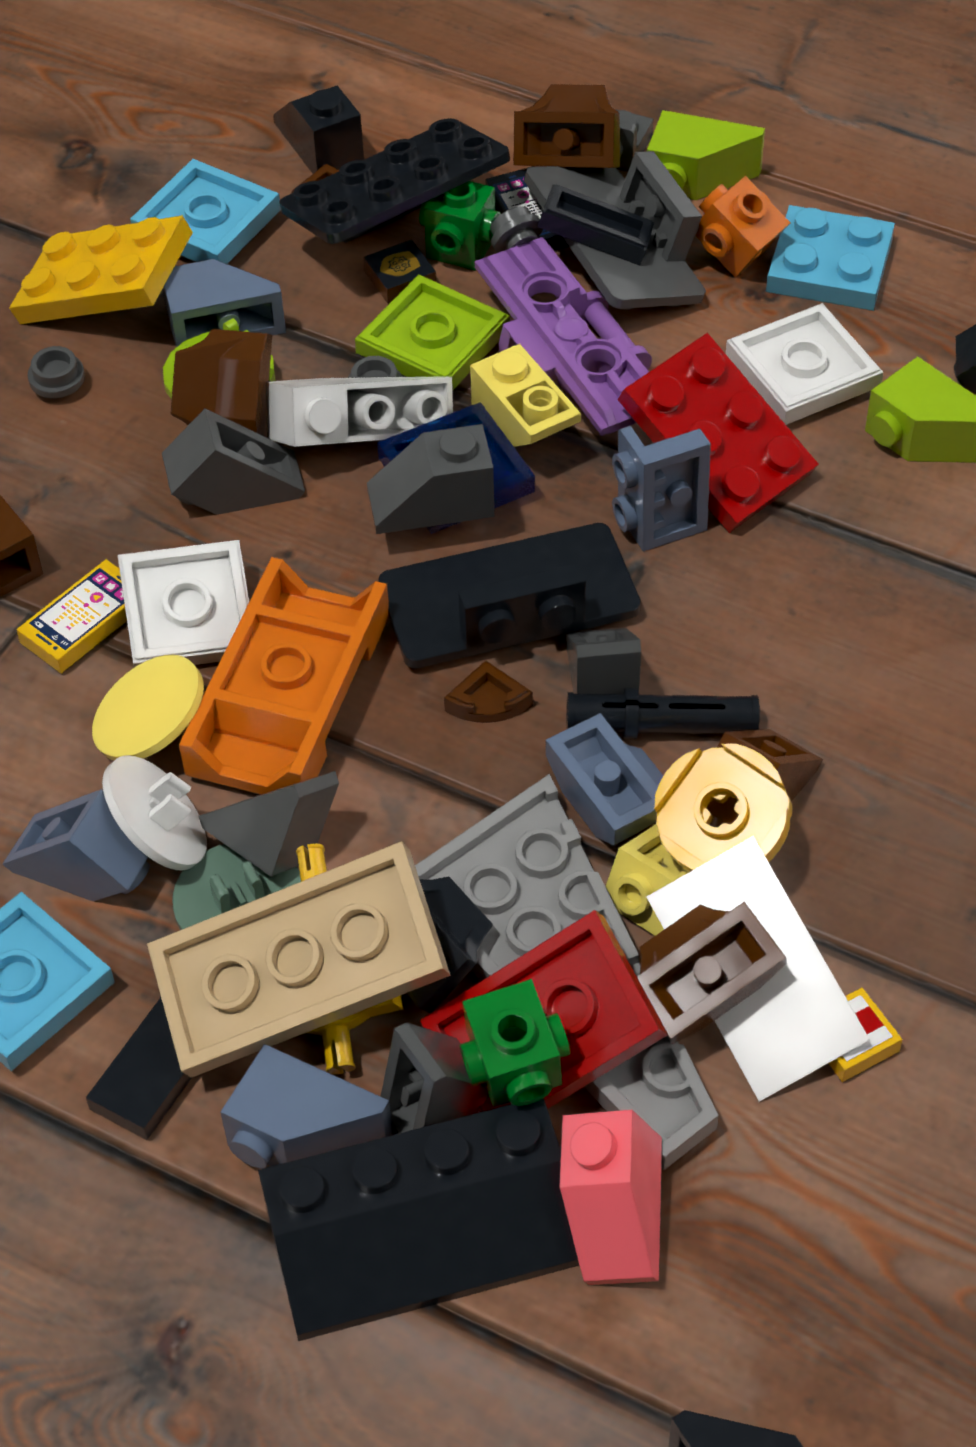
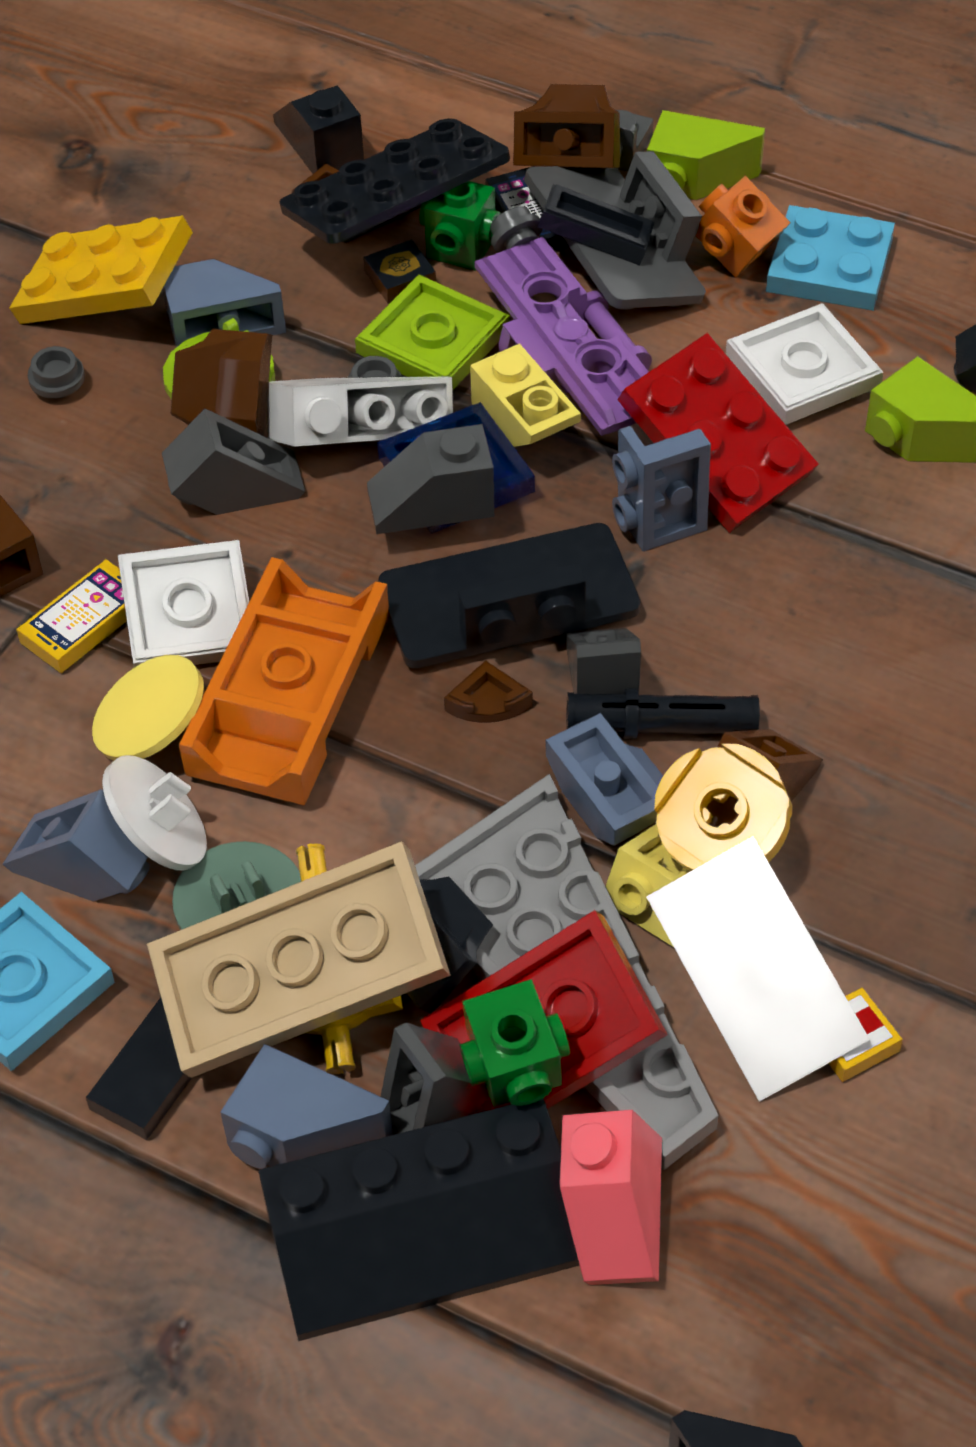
medium azure plate [130,159,281,264] -> none
dark grey slope [198,771,339,877] -> none
slope [637,901,787,1044] -> none

